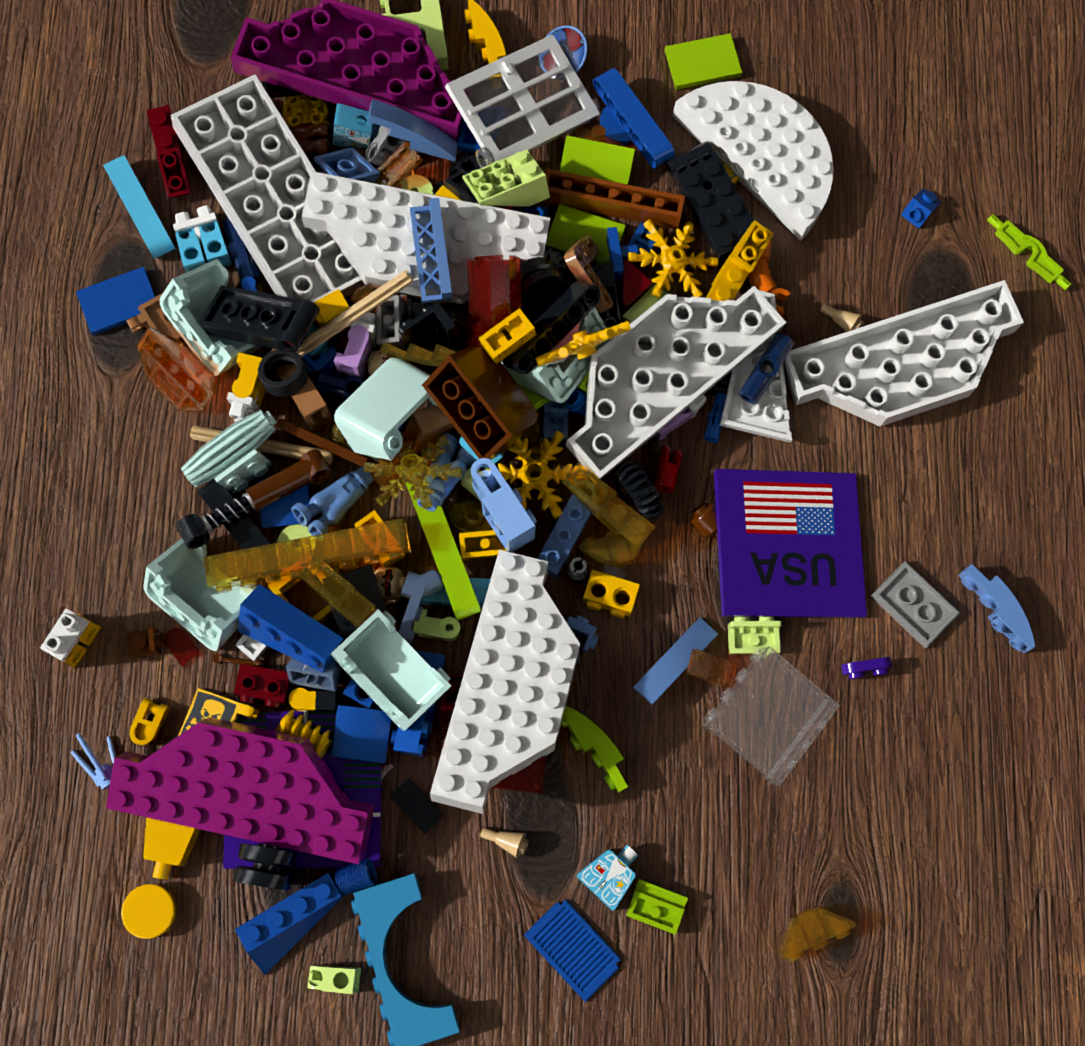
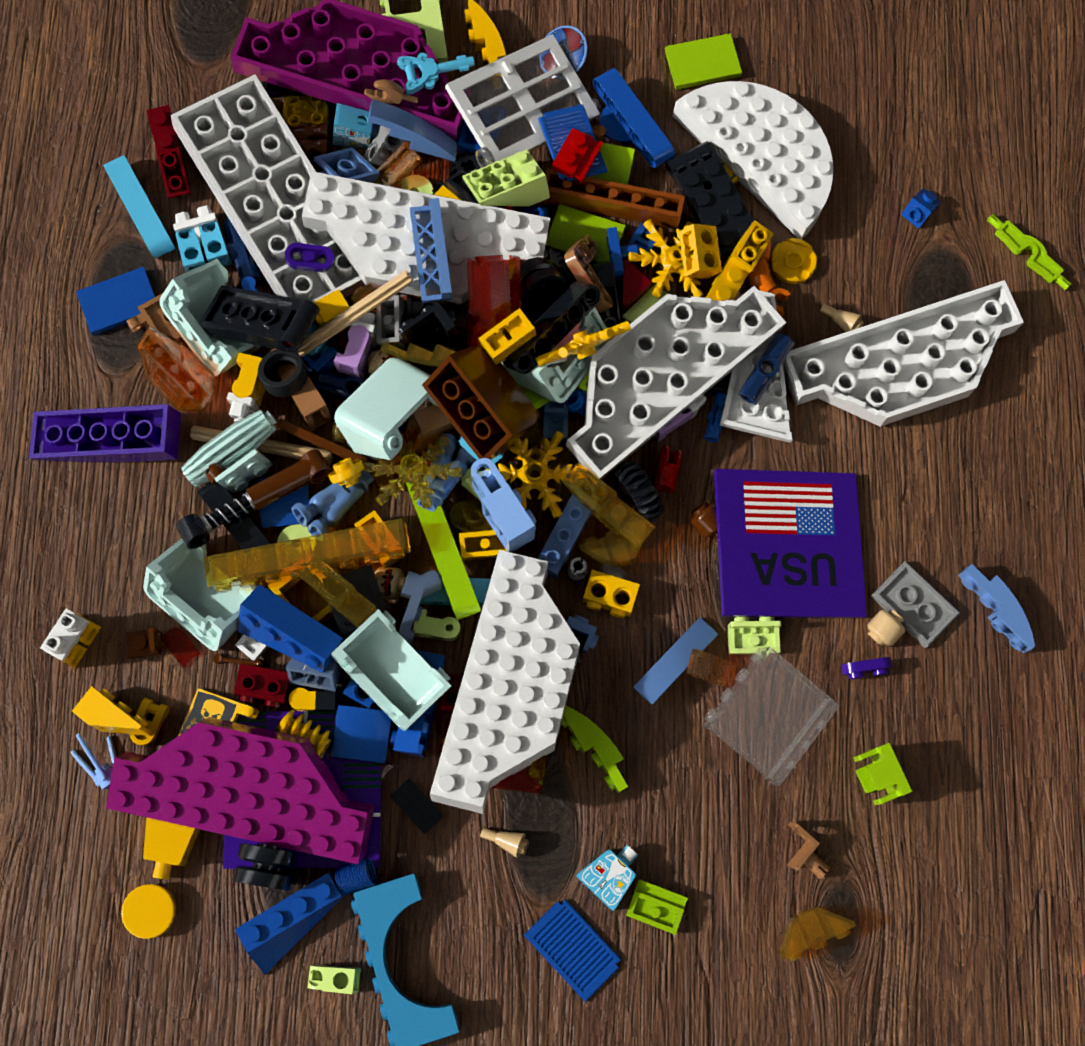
none -> dark purple slope [29,404,181,463]
none -> yellow slope [72,686,154,736]
none -> reddish brown hinge [205,463,226,485]
none -> dark purple plate [285,243,334,272]
none -> yellow plate [328,458,365,488]
none -> medium nougat hand [364,79,418,104]
none -> medium azure piece [397,53,475,95]
none -> blue window [538,104,608,182]
none -> red plate [551,128,603,183]
none -> yellow brick [679,224,722,279]
none -> yellow tile [770,238,817,284]
none -> medium nougat bracket [788,822,830,879]
none -> lime panel [853,743,912,805]
none -> tan head [867,610,905,647]

